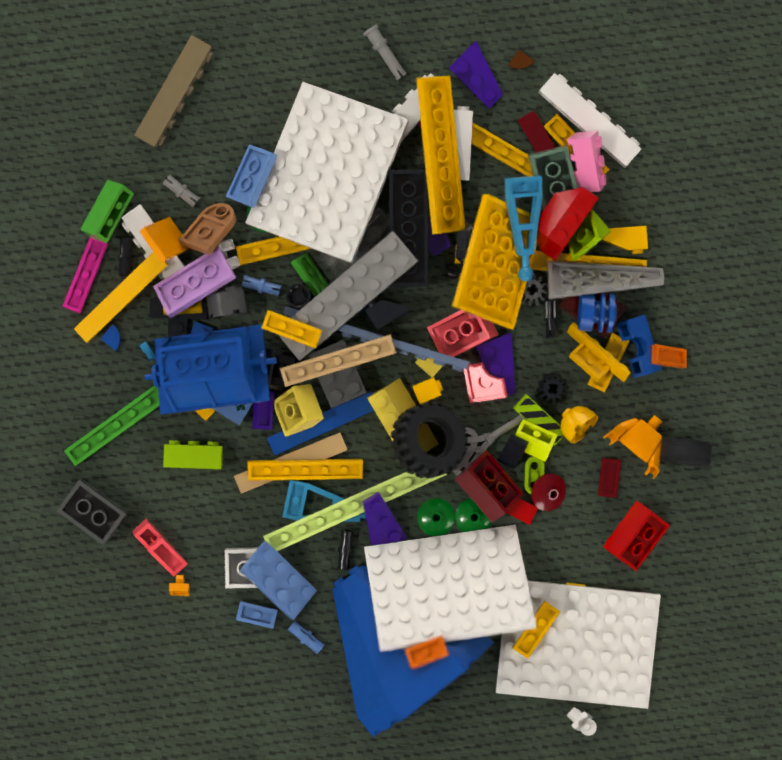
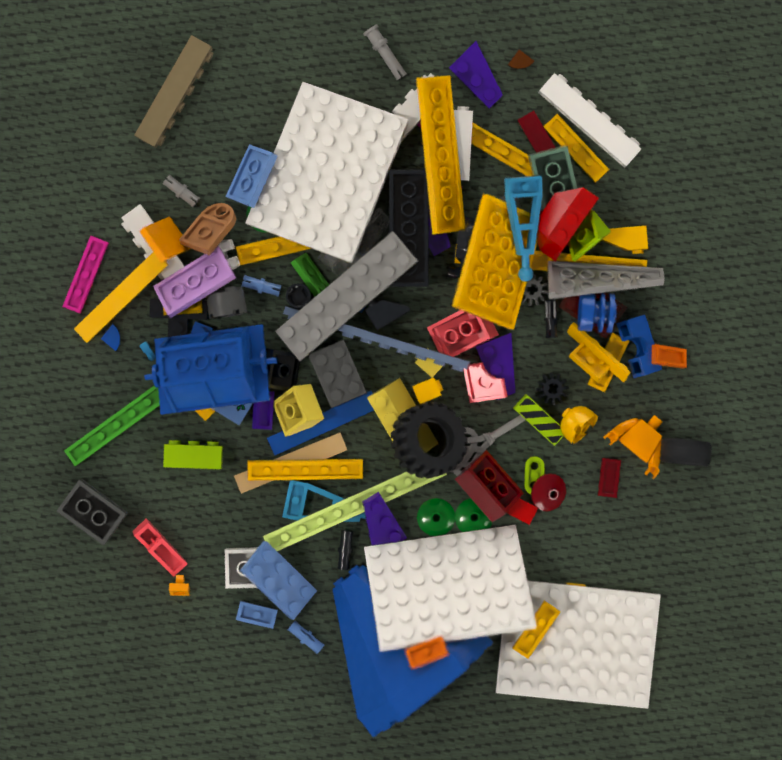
bright green brick [80,180,134,243] -> none
black axle [118,238,133,277] -> none
yellow tile [261,310,323,348] -> none
tan tile [280,335,397,387] -> none
black tile [497,434,529,469] -> none
neon yellow brick [515,419,557,462] -> none
white hips [566,707,597,736] -> none
bright pink wedge [567,131,606,192] -> none
red slope [603,501,670,571] -> none

